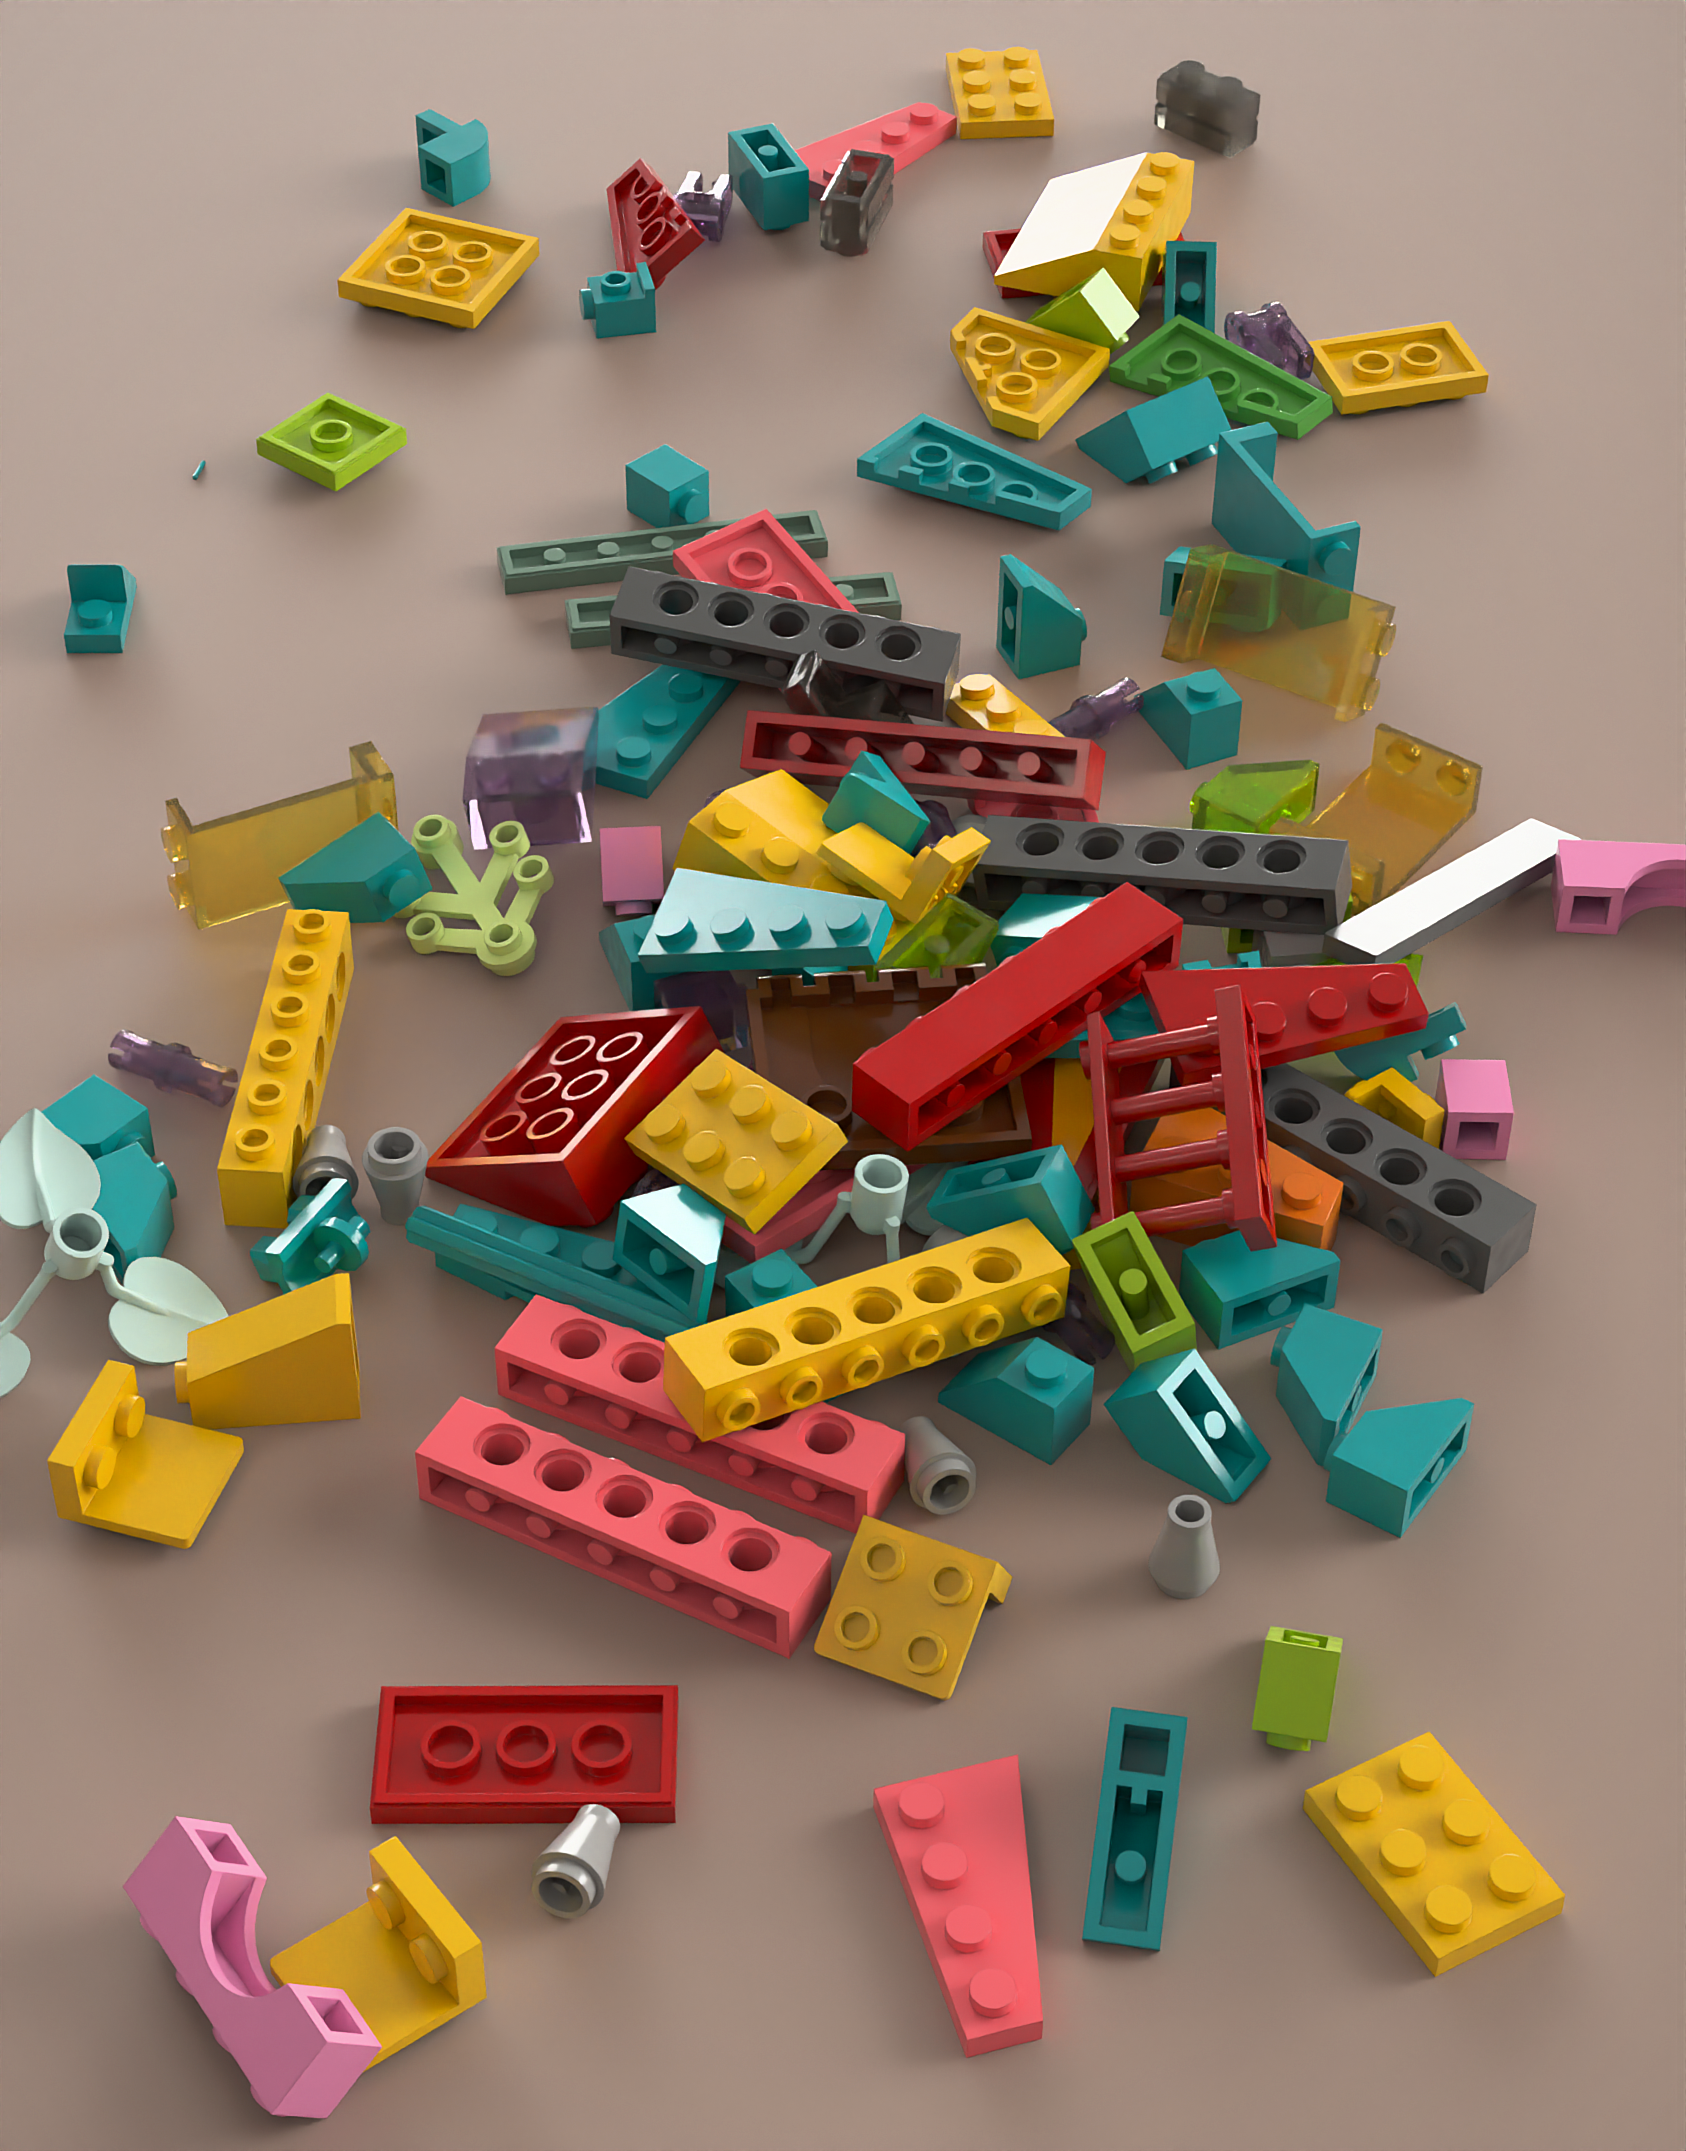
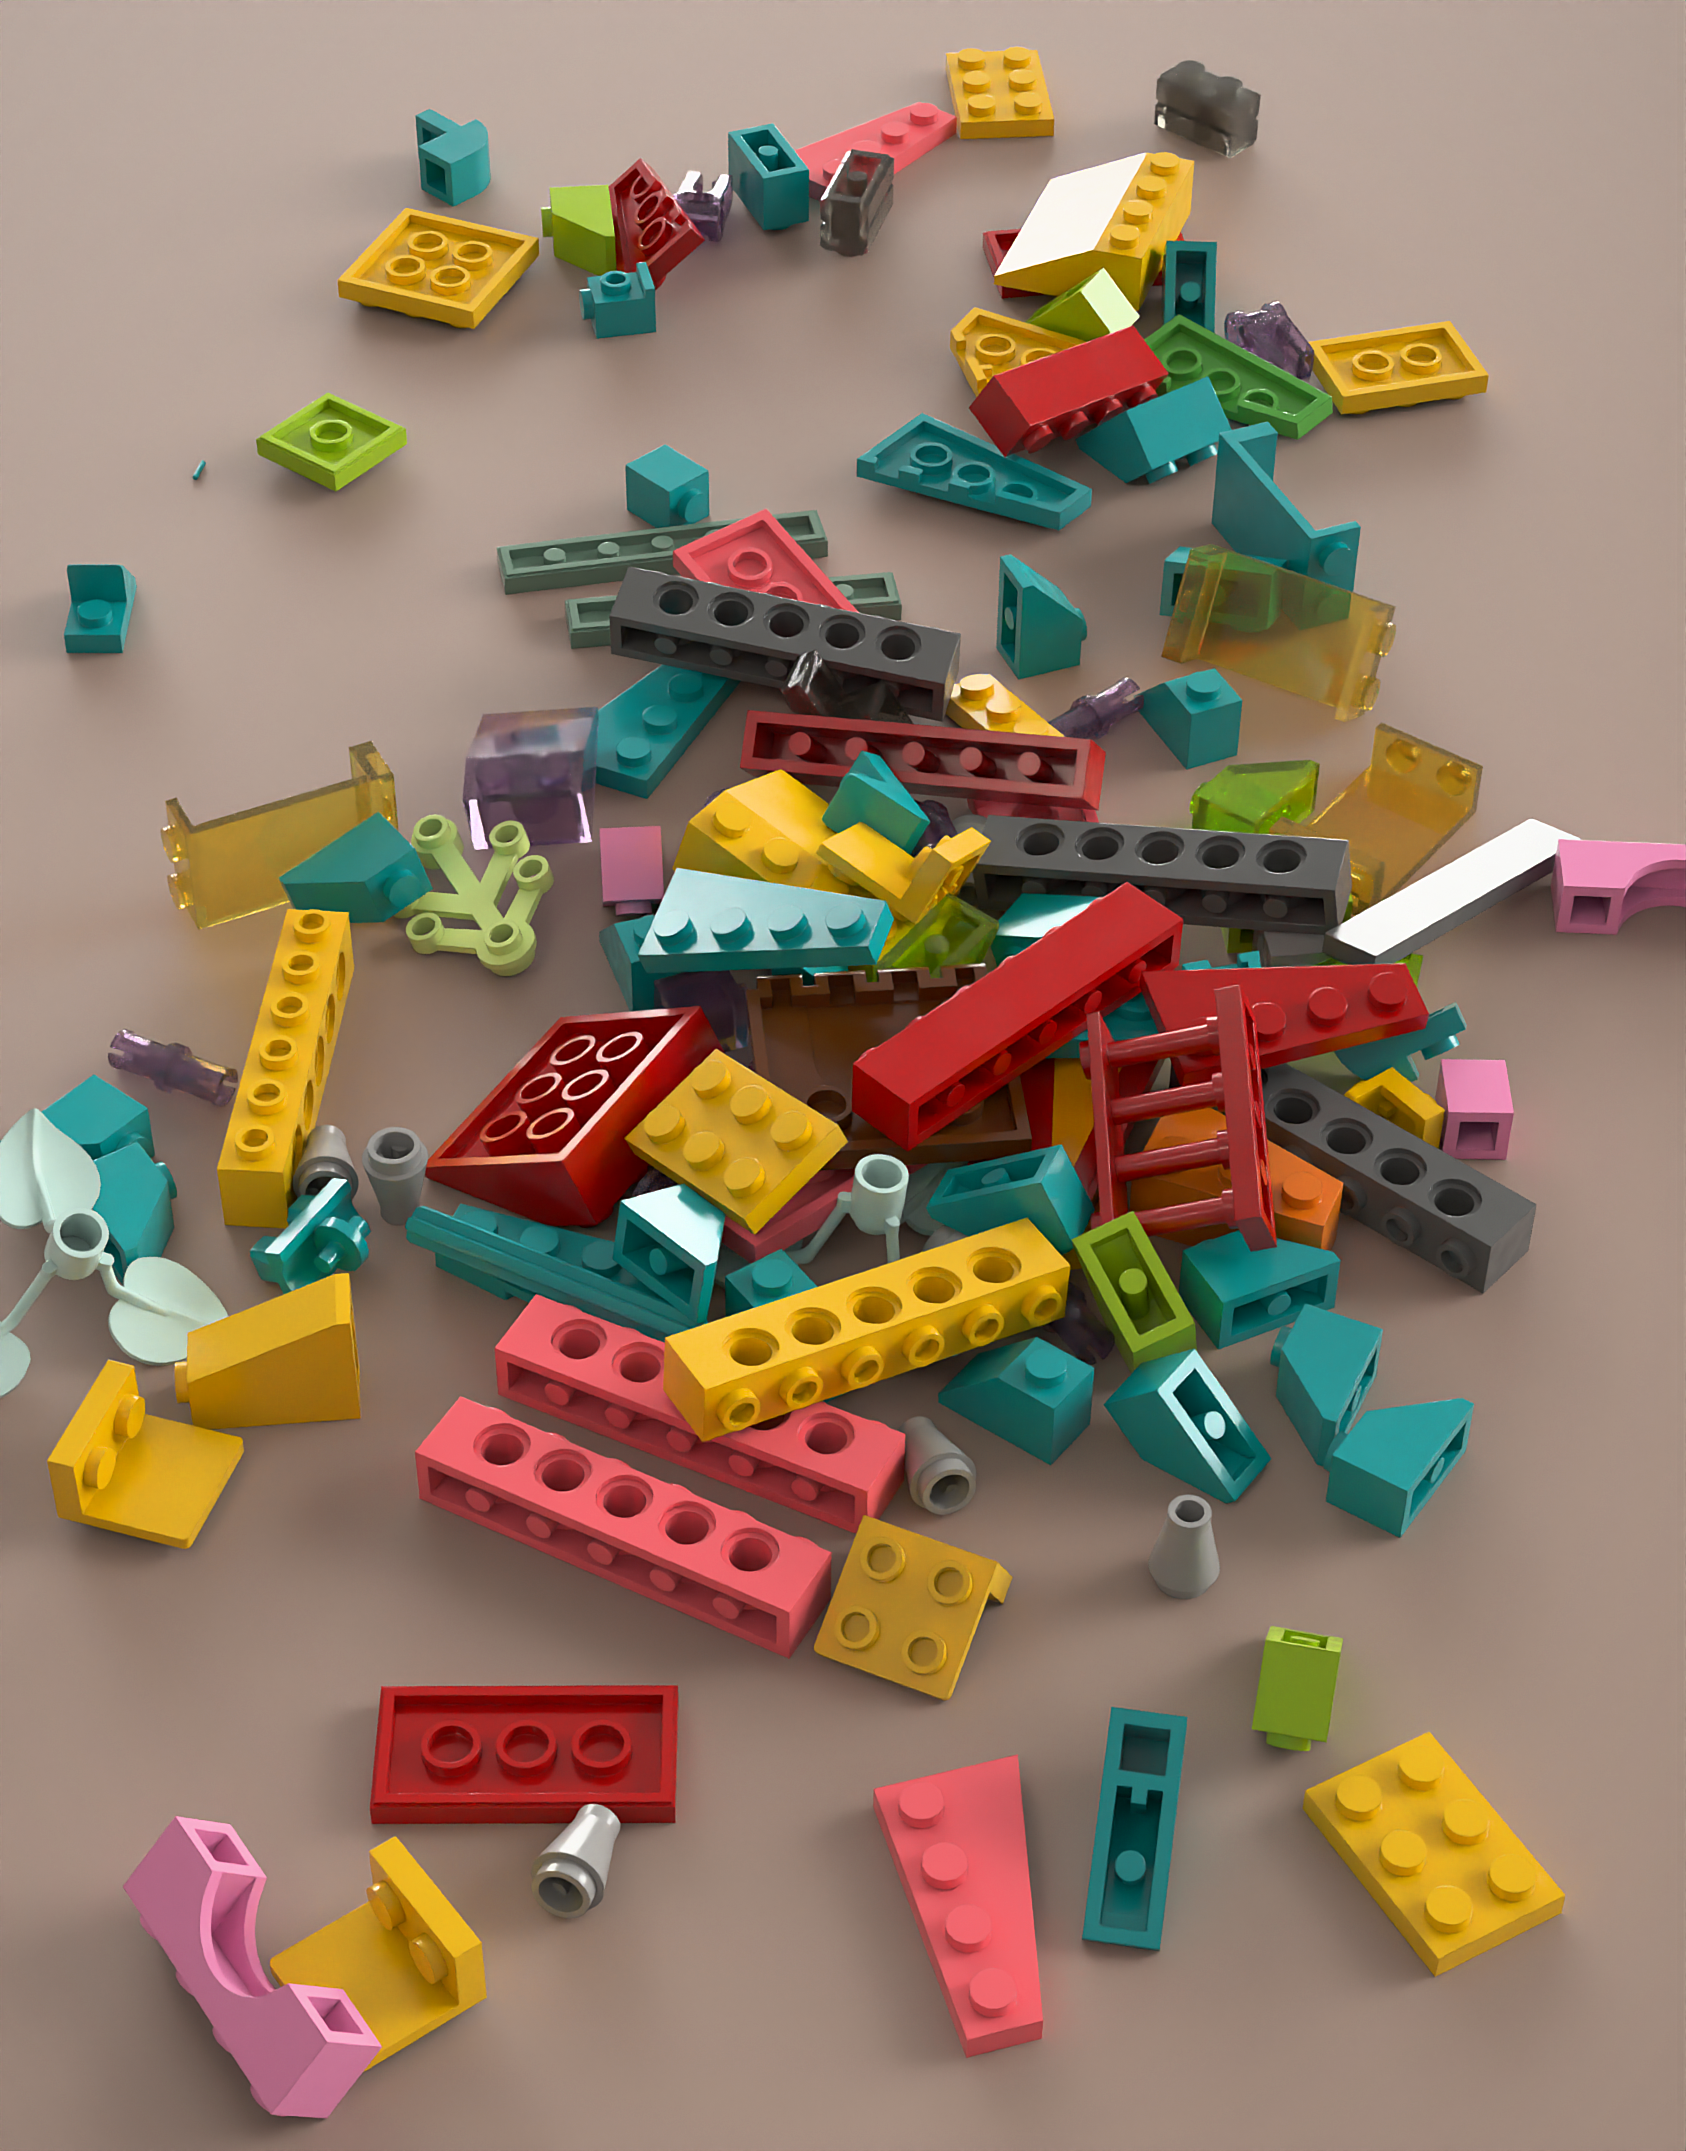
none -> lime slope [541,185,616,276]
none -> red brick [969,325,1169,457]

